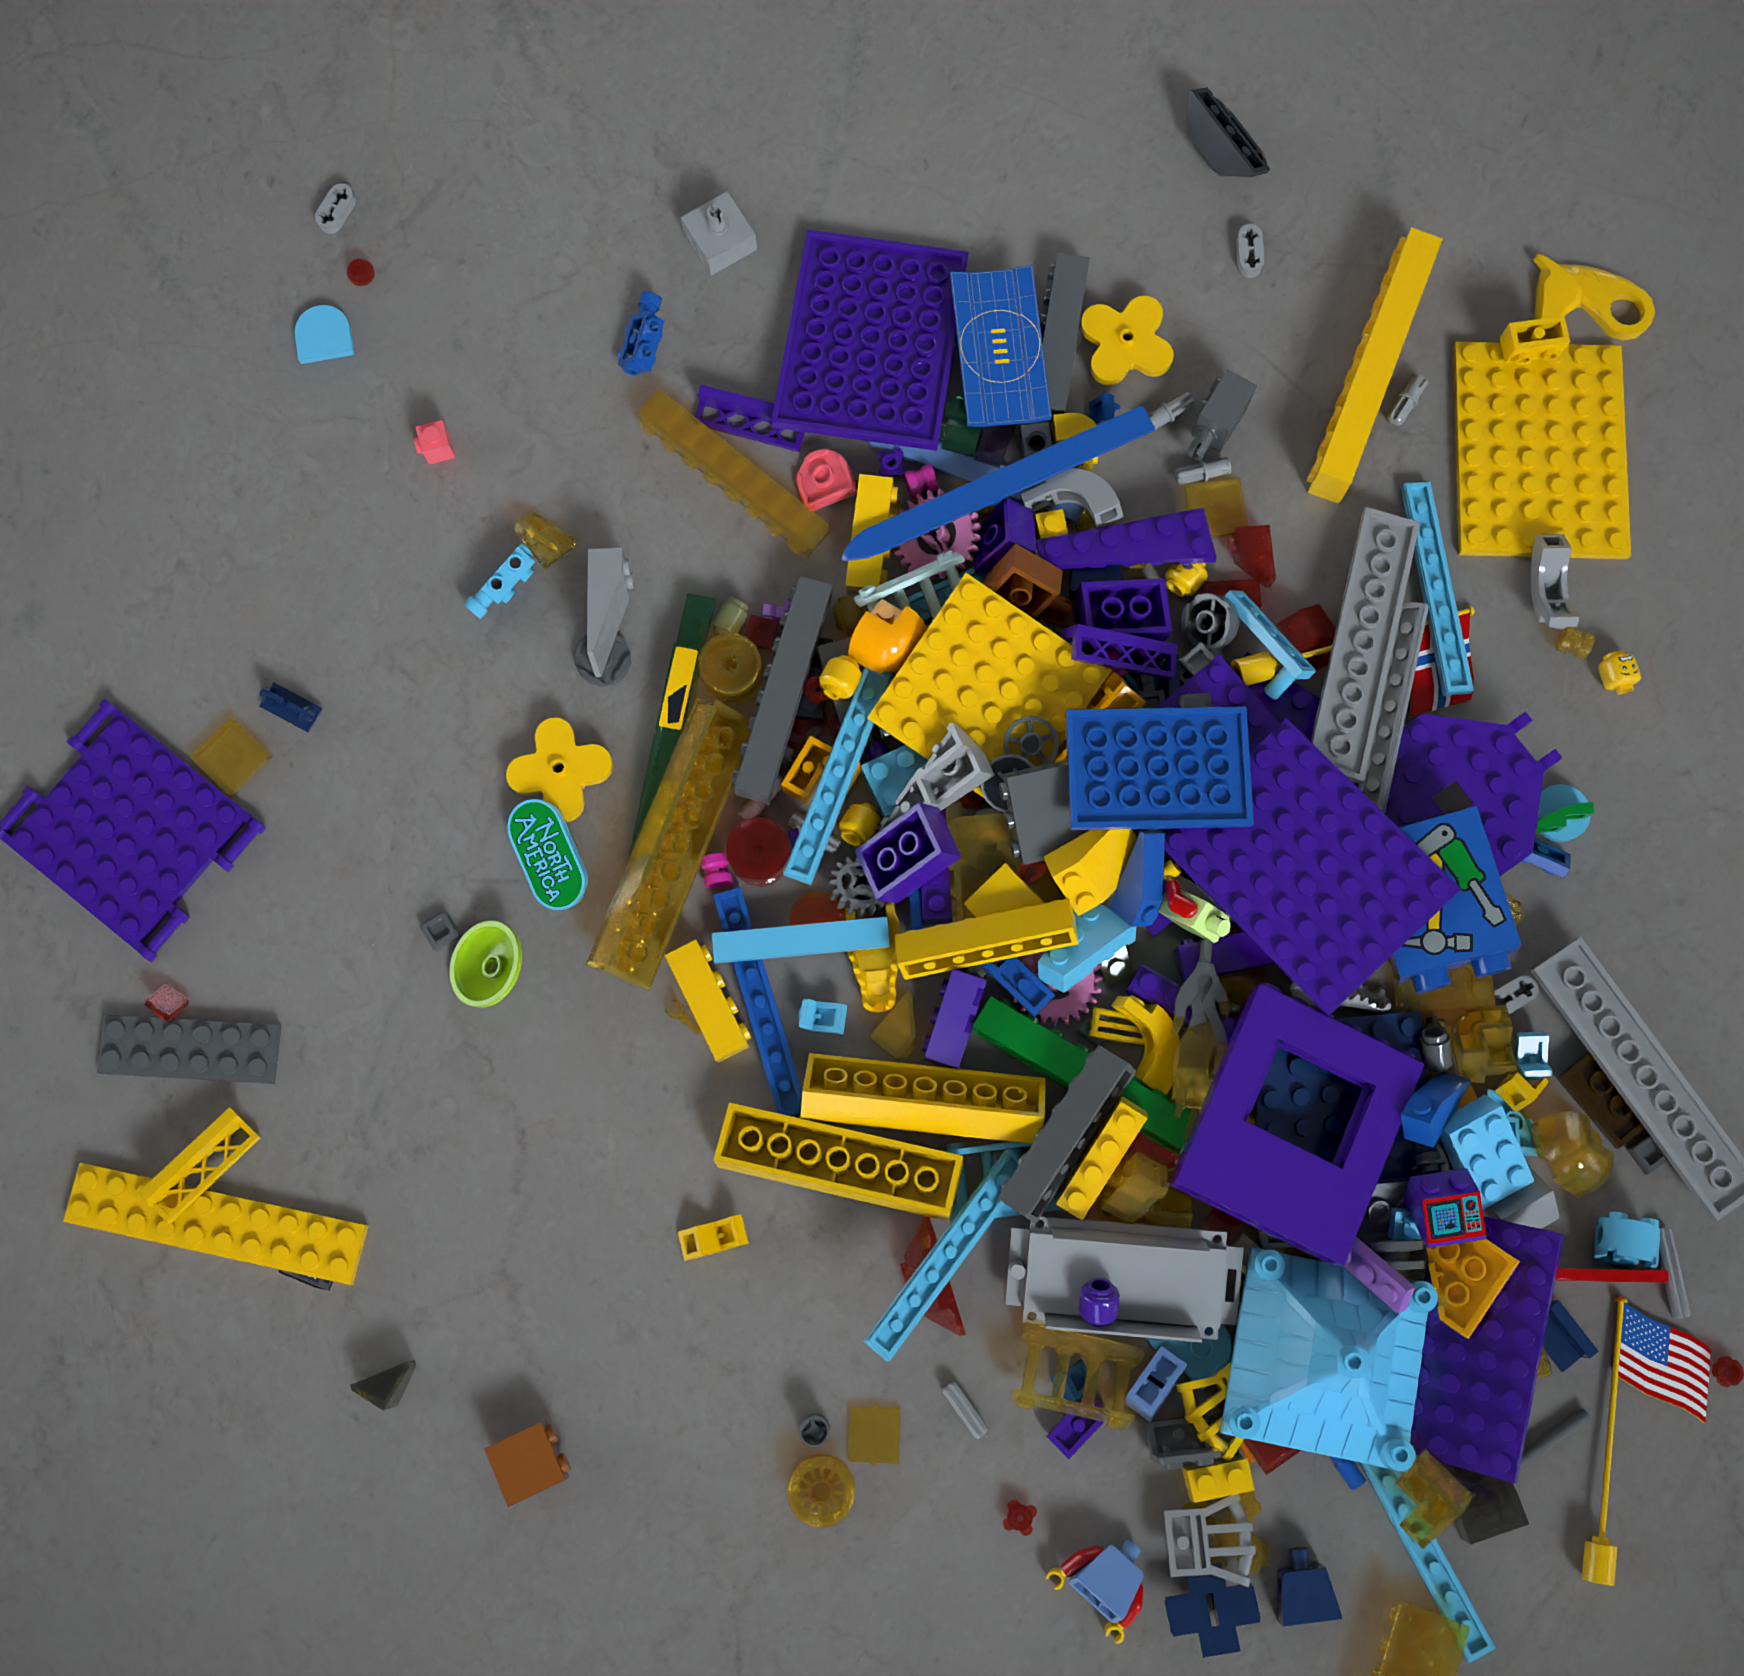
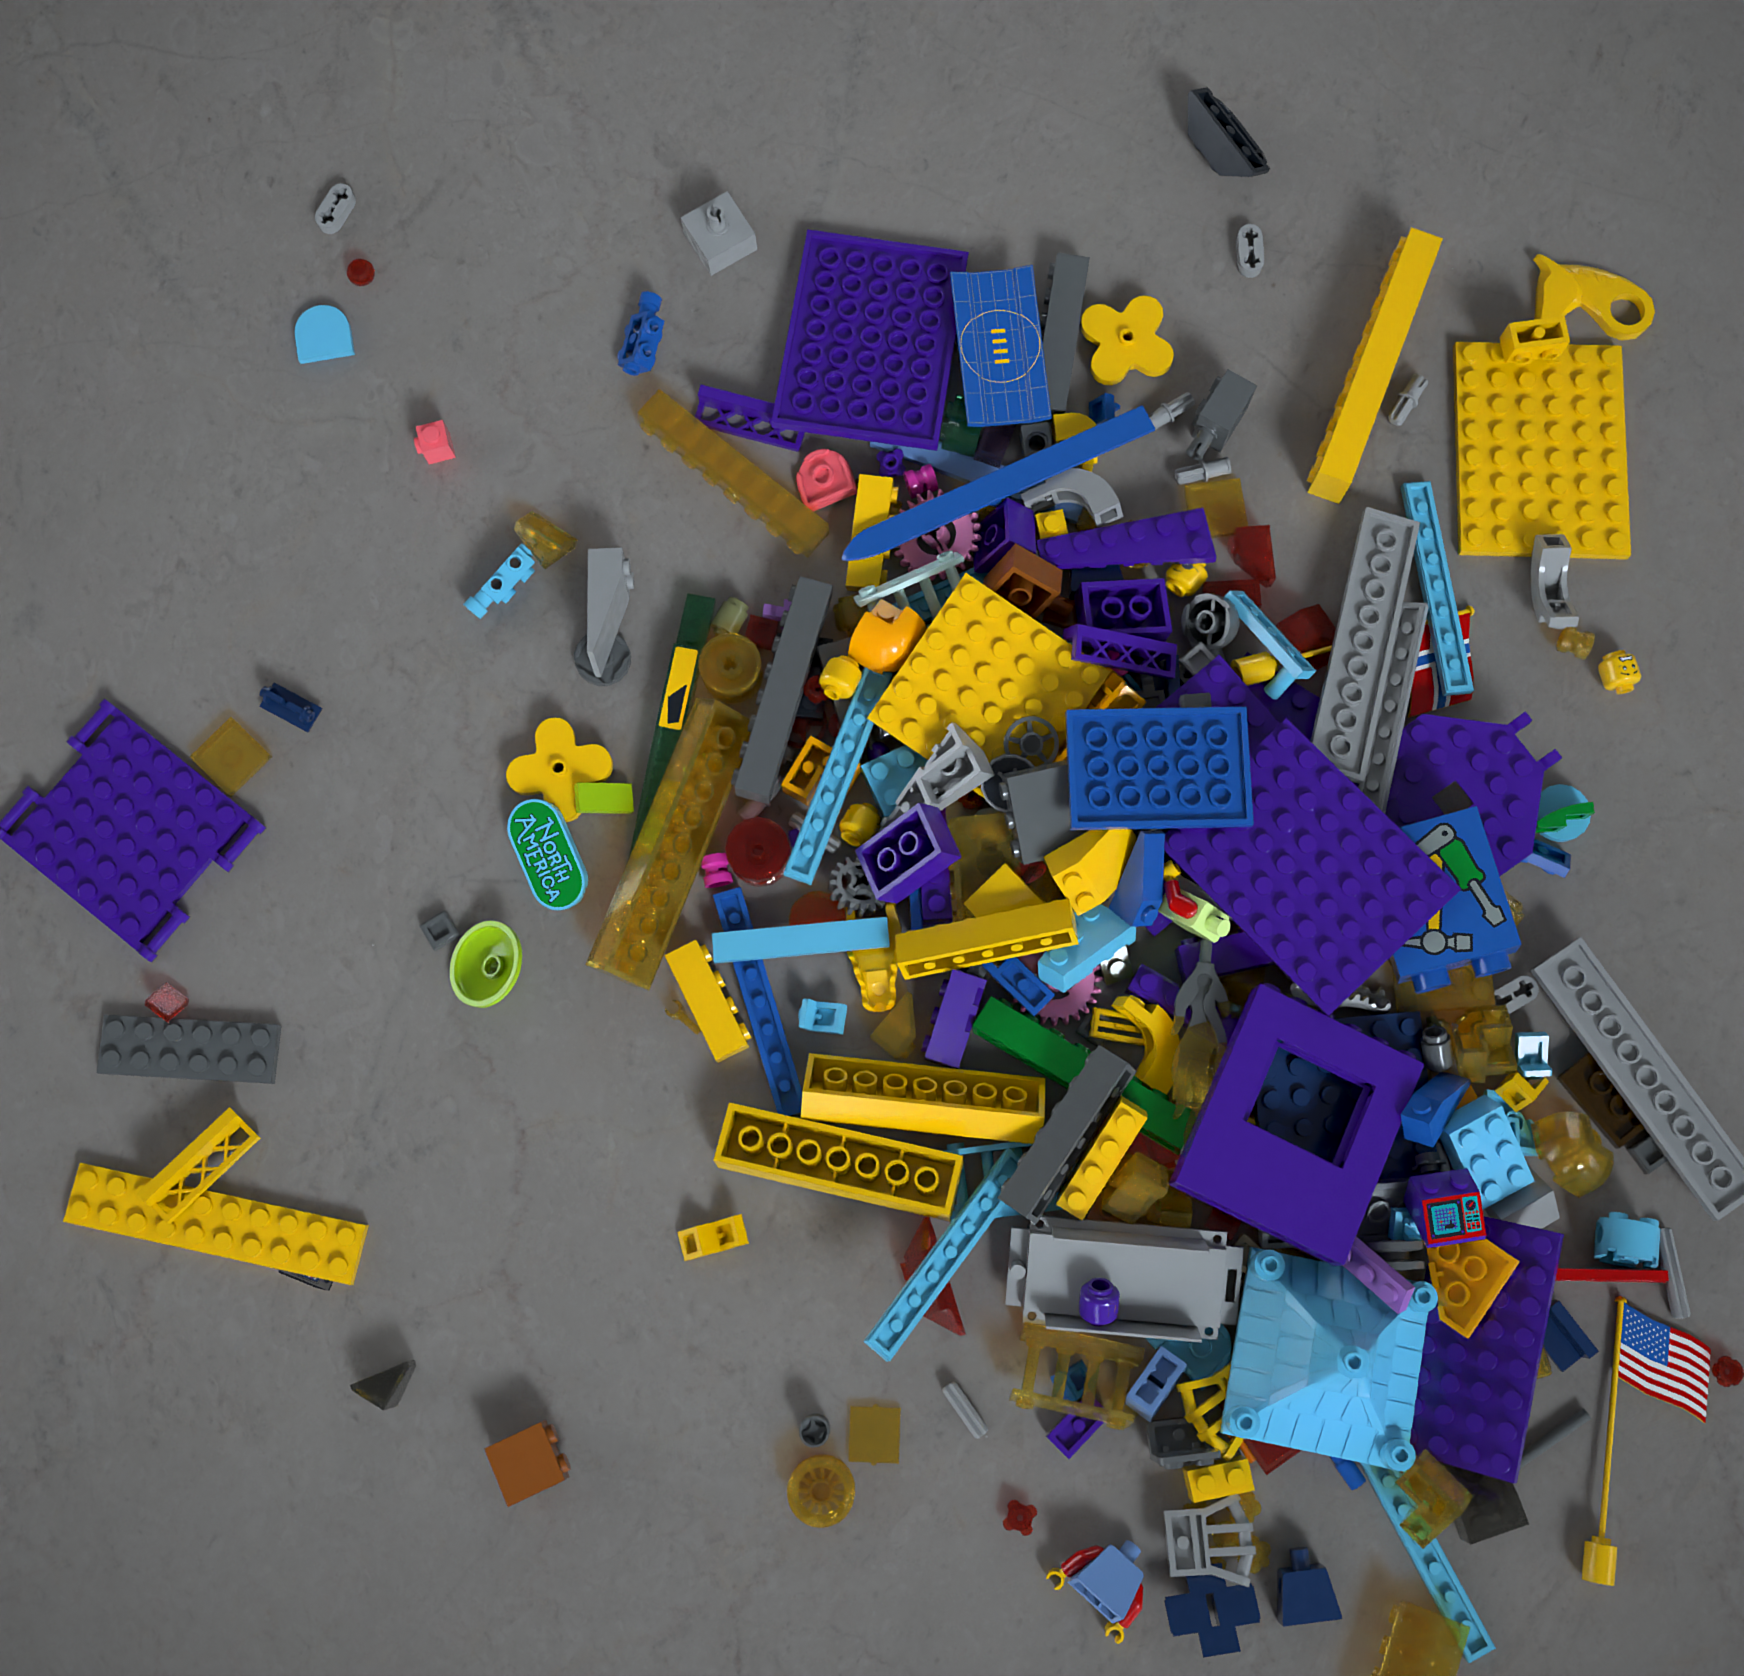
none -> lime tile [574,782,634,814]

